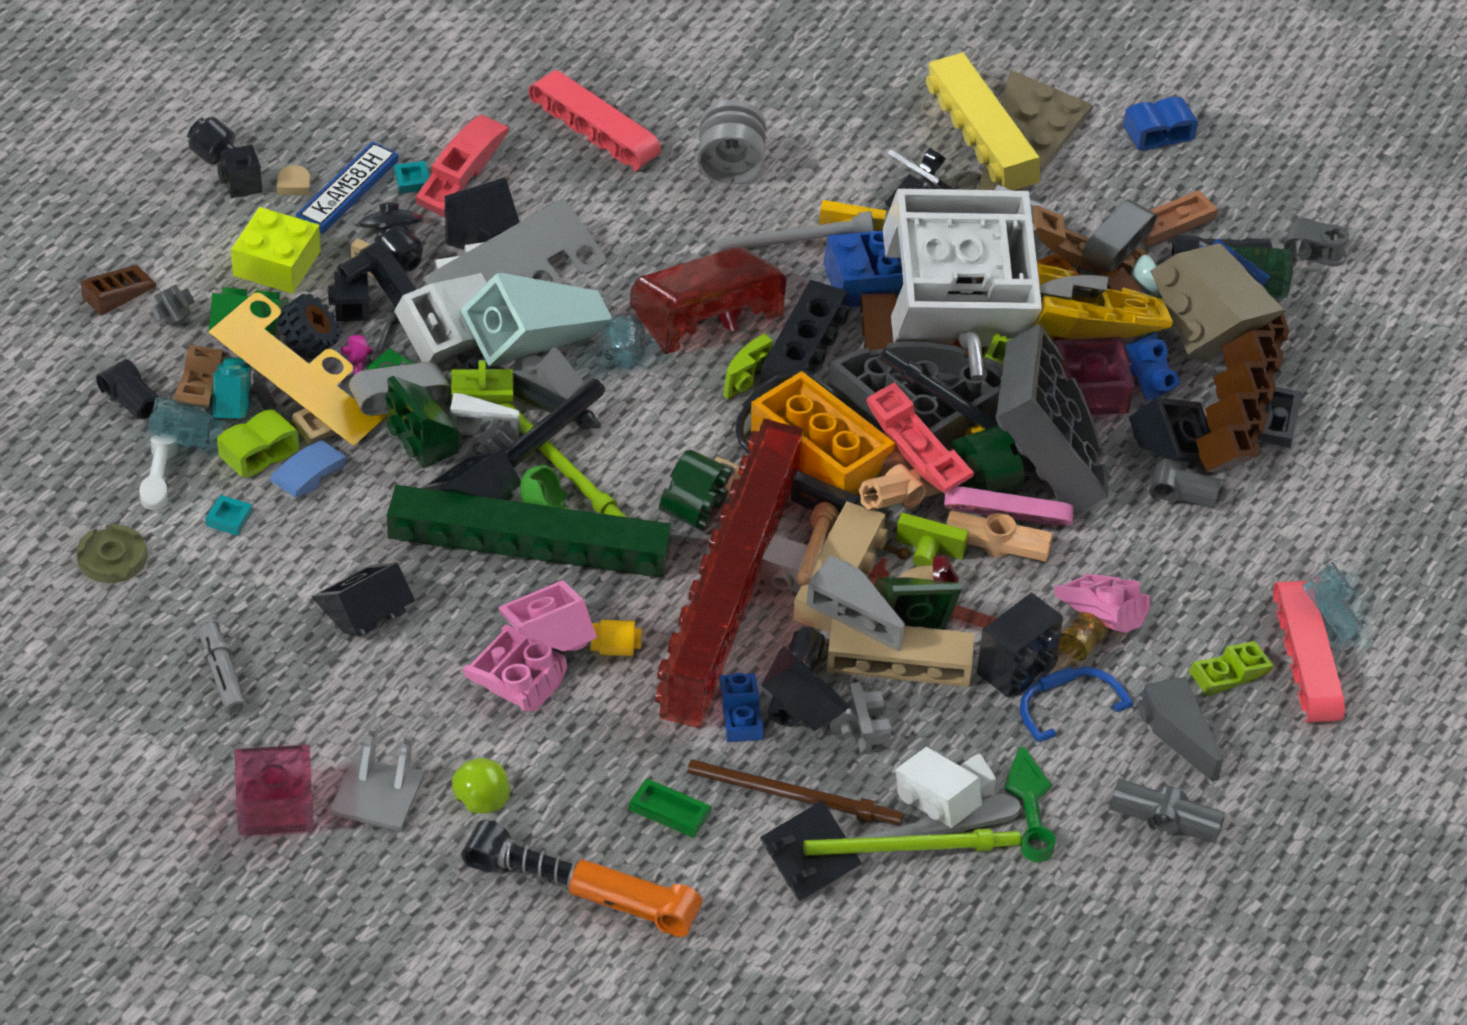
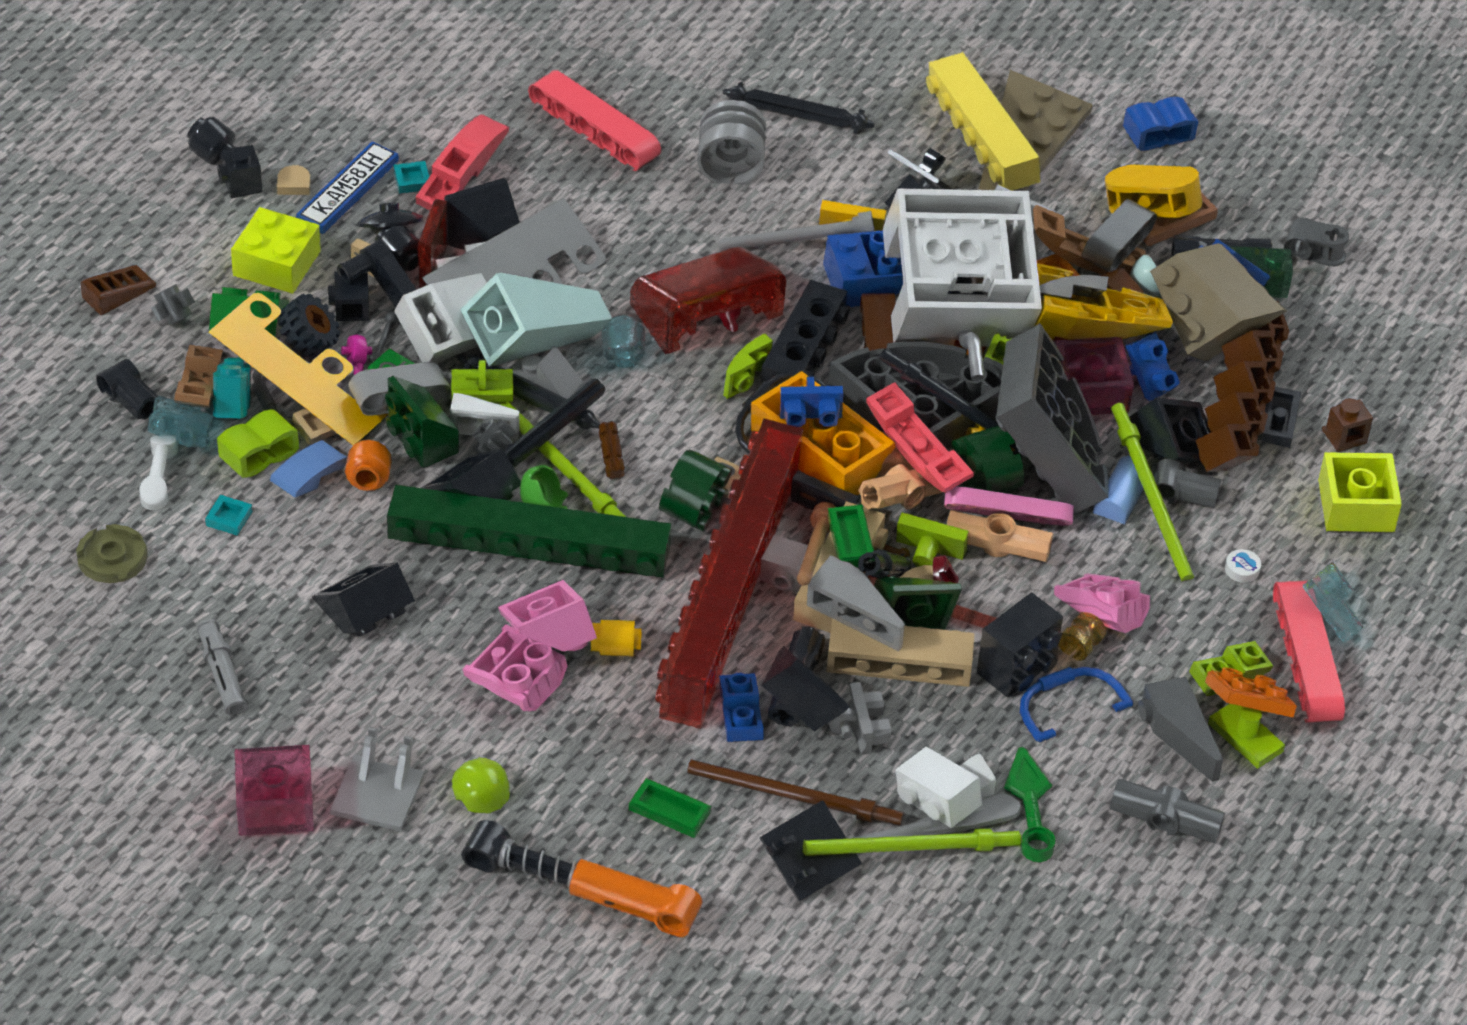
none -> orange head [345,440,392,491]
none -> clear red tile [418,199,448,288]
none -> reddish brown axle [599,421,625,479]
none -> black wheel [722,82,875,135]
none -> blue hips [780,377,843,427]
none -> green tile [827,505,875,567]
none -> black pin [858,550,912,578]
none -> light blue brick [1093,456,1143,524]
none -> yellow brick [1105,165,1202,218]
none -> lime bar [1111,403,1194,582]
none -> orange tile [1205,667,1297,718]
none -> lime tile [1208,703,1285,769]
none -> white tile [1225,549,1261,583]
none -> neon yellow brick [1318,452,1402,532]
none -> reddish brown brick [1321,398,1373,452]

